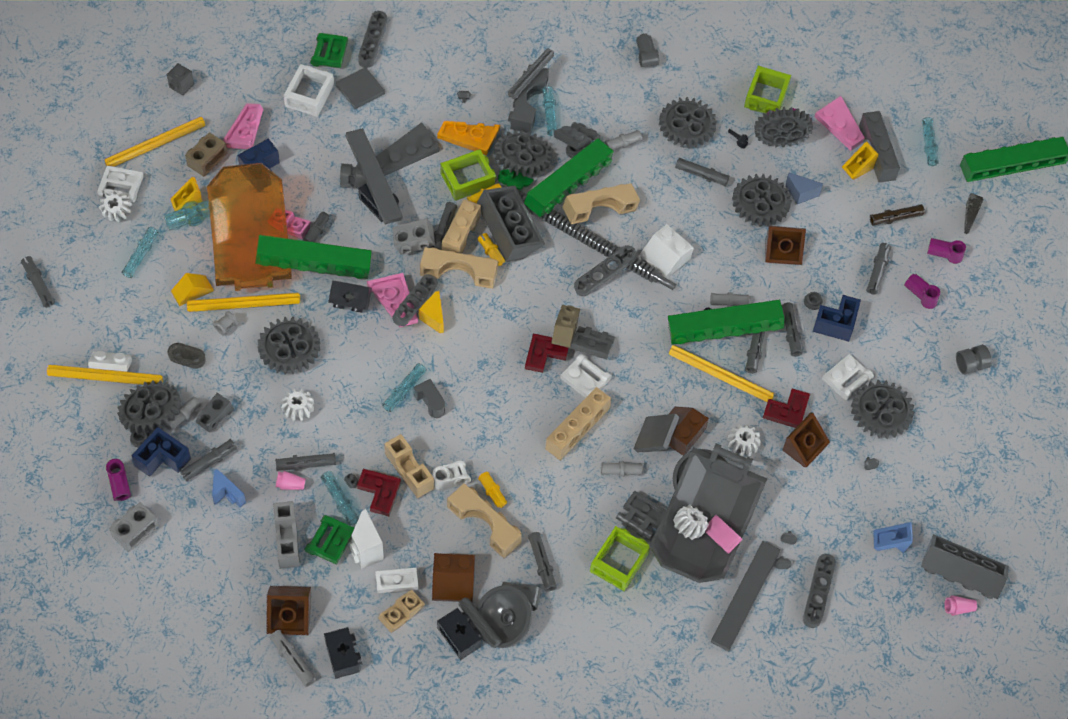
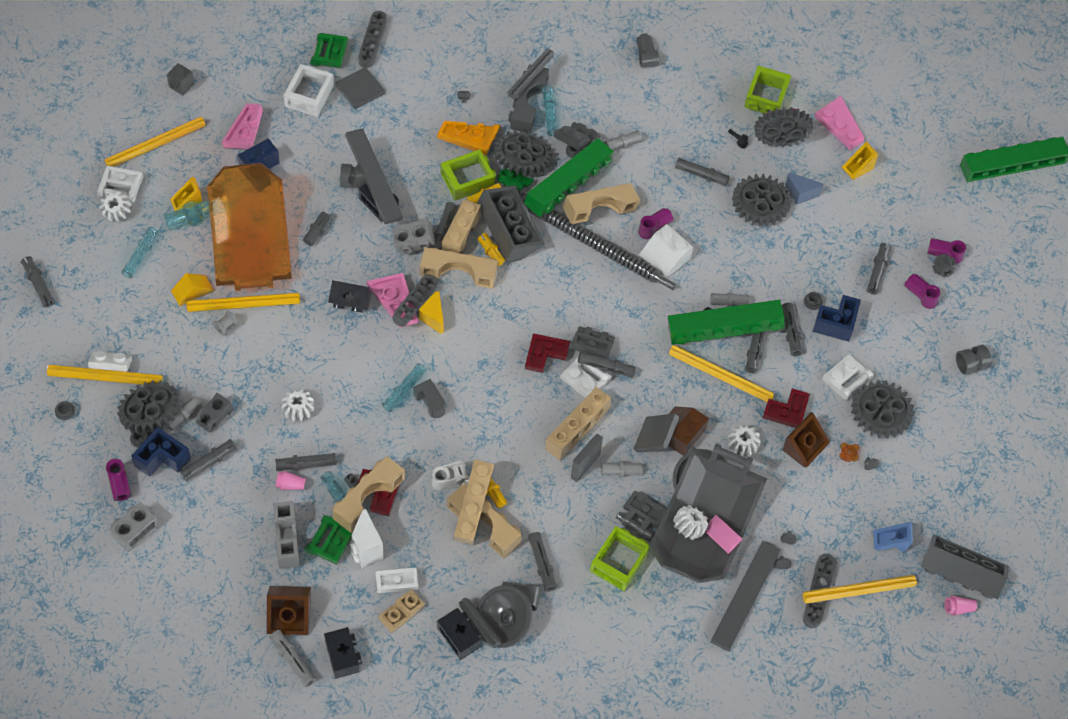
clear smoke plate [167,343,206,369] -> none
dark tan brick [185,132,228,177] -> none
medium blue slope [212,469,246,507] -> none
green brick [255,235,372,279] -> none
dark grey gear [258,316,320,375] -> none
bright pink slope [269,208,311,239] -> none
dark grey wing [376,122,439,176] -> none
tan arch [384,434,434,499] -> none
reddish brown slope [432,553,475,603] -> none
dark tan brick [552,305,580,348] -> none
dark grey beam [574,245,636,296] -> none
dark grey gear [659,97,717,148] -> none
reddish brown slope [765,226,806,265] -> none
dark grey arch [859,111,900,183] -> none
dark brown pin [870,204,925,226] -> none
clear light blue pin [922,117,939,166] -> none
clear smoke slope [964,193,984,234] -> none
none -> dark grey plate [55,401,75,420]
none -> tan arch [332,456,405,533]
none -> tan arch [453,459,494,545]
none -> dark grey tile [571,433,603,482]
none -> dark grey pin [577,351,636,378]
none -> magenta piece [638,208,674,239]
none -> yellow axle [802,575,917,603]
none -> clear orange plate [839,442,859,462]
none -> dark grey gear [932,254,957,277]

